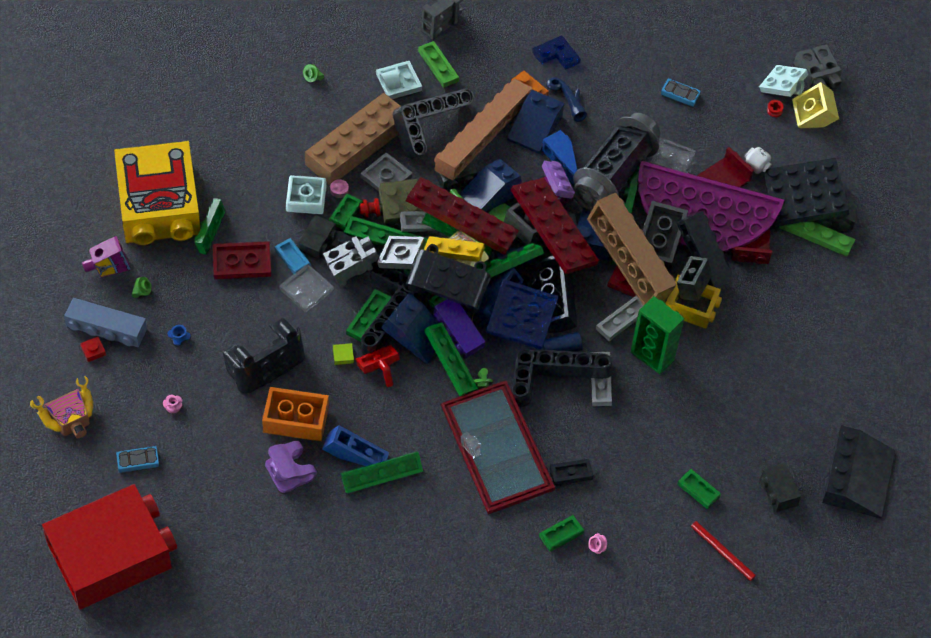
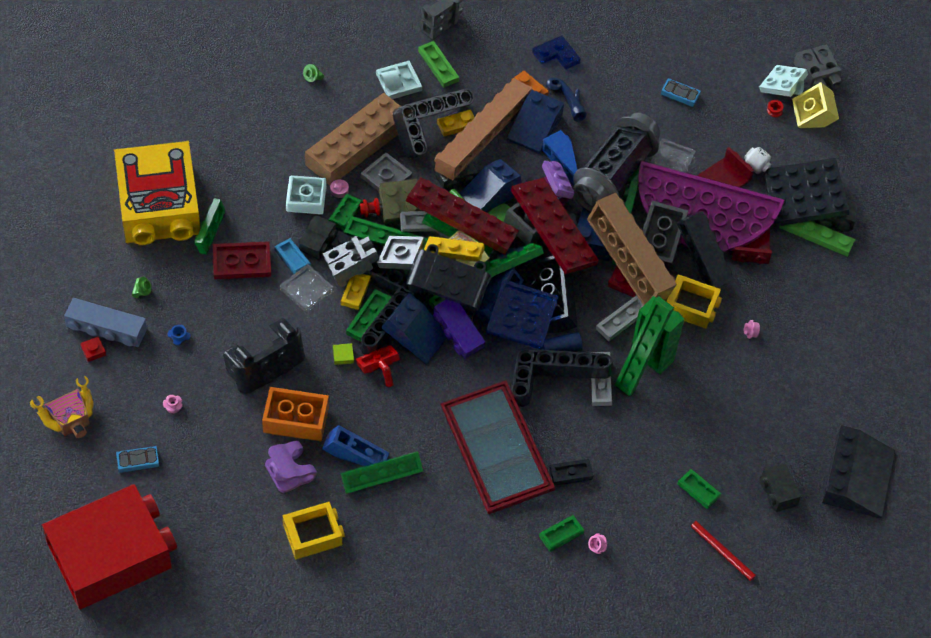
magenta torso [82,236,131,277] -> none
green plate [424,322,478,396] -> none
clear plate [461,432,481,459] -> none
bright green plate [474,368,493,388] -> none
pearl dark grey brick [677,256,712,301] -> none
none -> yellow window [282,502,345,560]
none -> yellow plate [341,274,371,310]
none -> yellow plate [437,109,475,137]
none -> green plate [615,296,674,396]
none -> bright pink plate [744,320,760,339]

